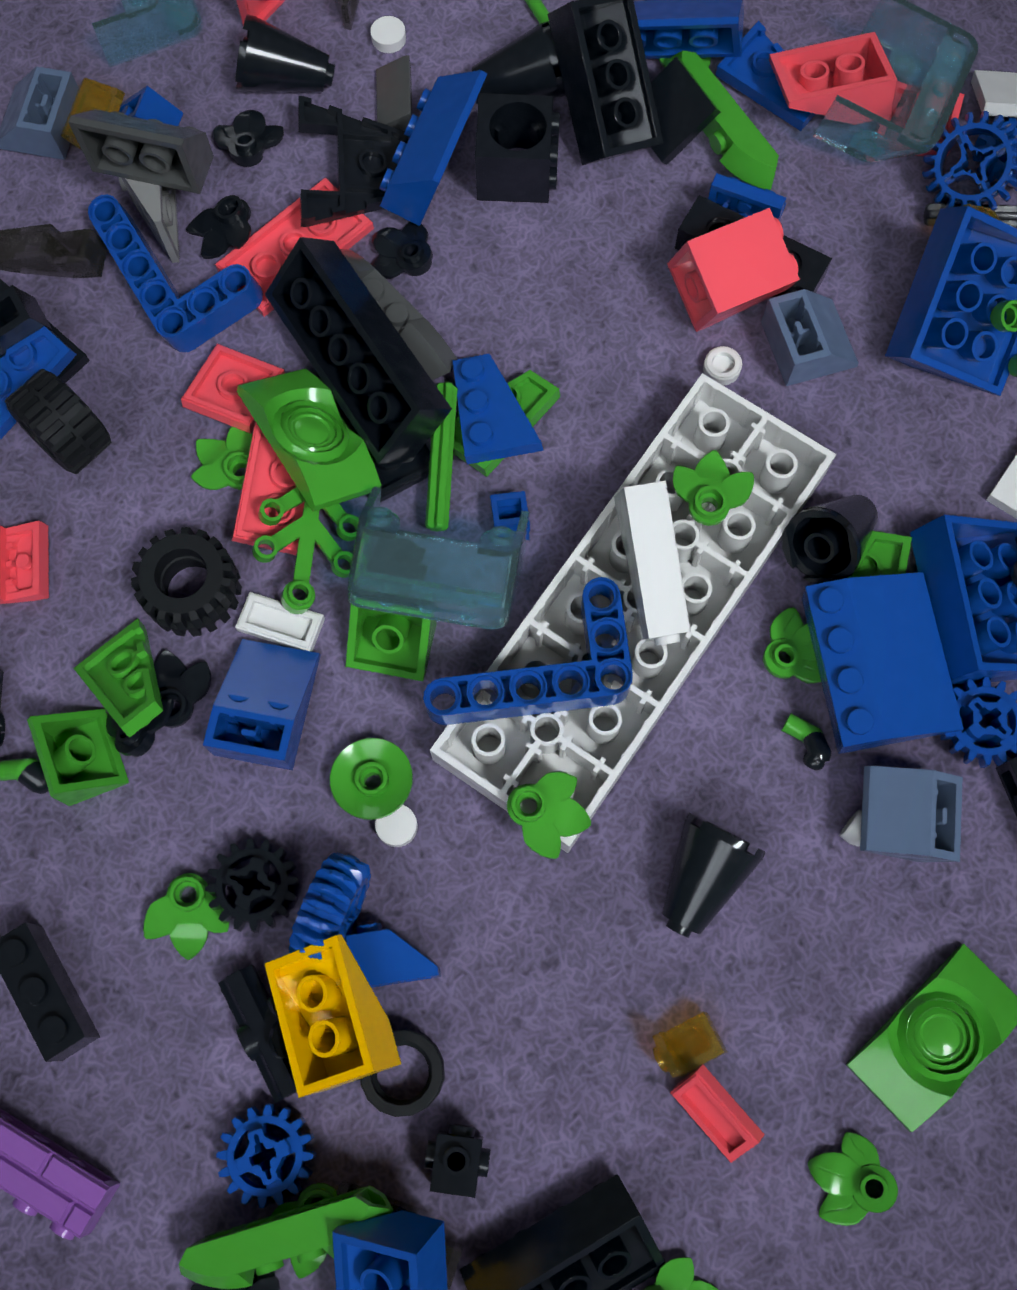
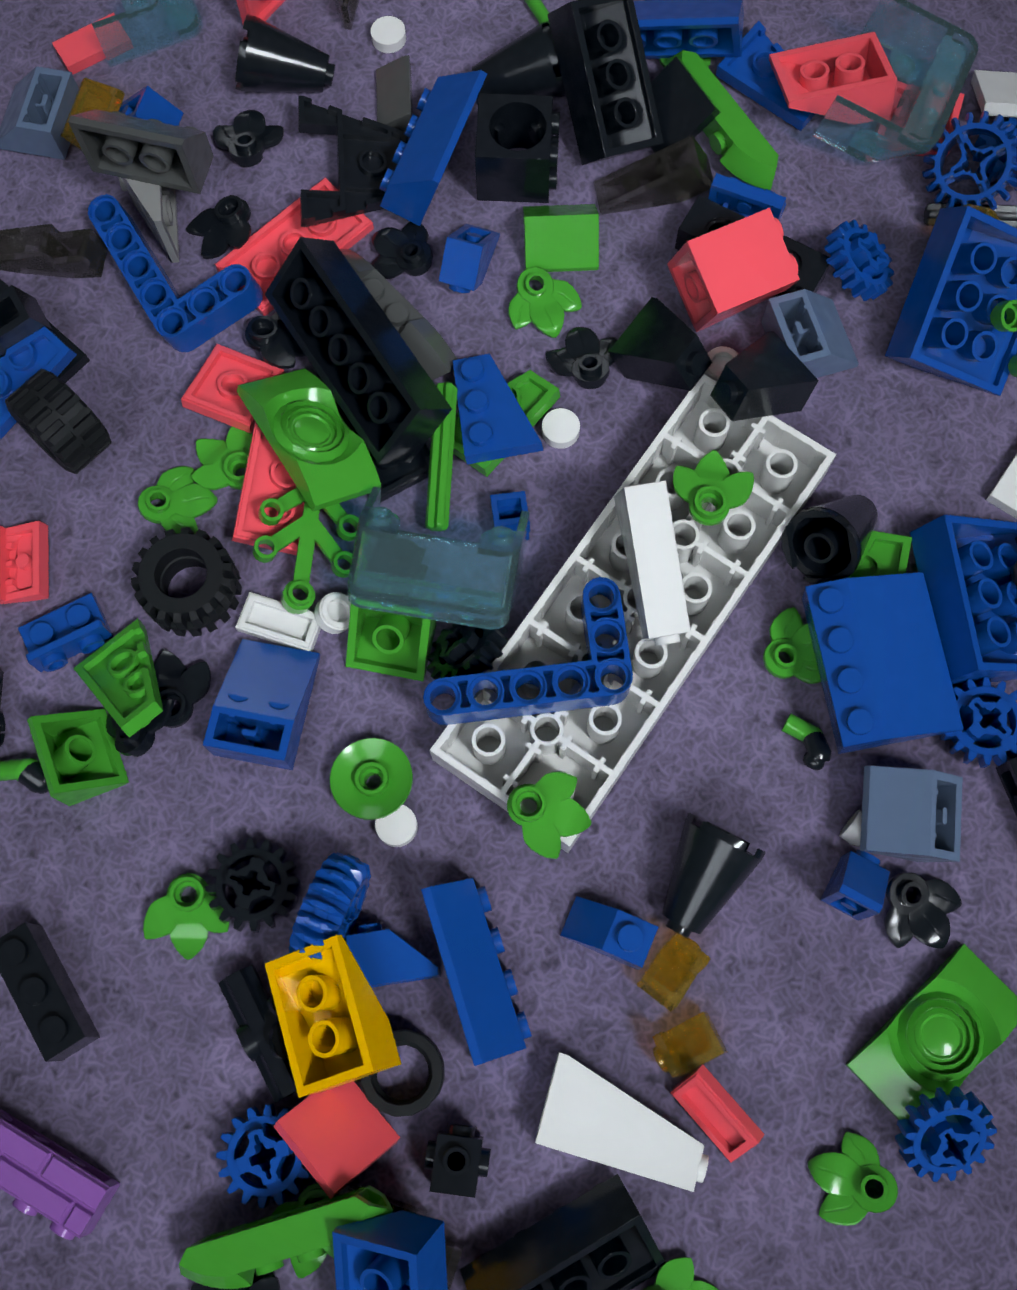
none -> blue bracket [18,593,114,672]
none -> coral tile [52,12,132,75]
none -> bright green plate [138,466,218,534]
none -> black plate [245,312,306,369]
none -> coral tile [274,1081,400,1199]
none -> white tile [314,592,351,634]
none -> blue slope [421,878,532,1066]
none -> black gear [426,608,508,680]
none -> blue slope [439,224,500,293]
none -> bright green plate [508,267,582,338]
none -> bright green slope [523,204,599,272]
none -> white slope [535,1052,709,1192]
none -> white tile [542,408,580,449]
none -> black plate [546,327,617,389]
none -> blue slope [560,896,658,970]
none -> clear smoke slope [594,135,713,215]
none -> black slope [609,297,713,391]
none -> clear yellow bracket [636,933,710,1012]
none -> black slope [710,331,819,421]
none -> blue slope [820,850,890,921]
none -> blue gear [824,220,895,301]
none -> black plate [884,872,962,949]
none -> blue gear [895,1086,997,1182]

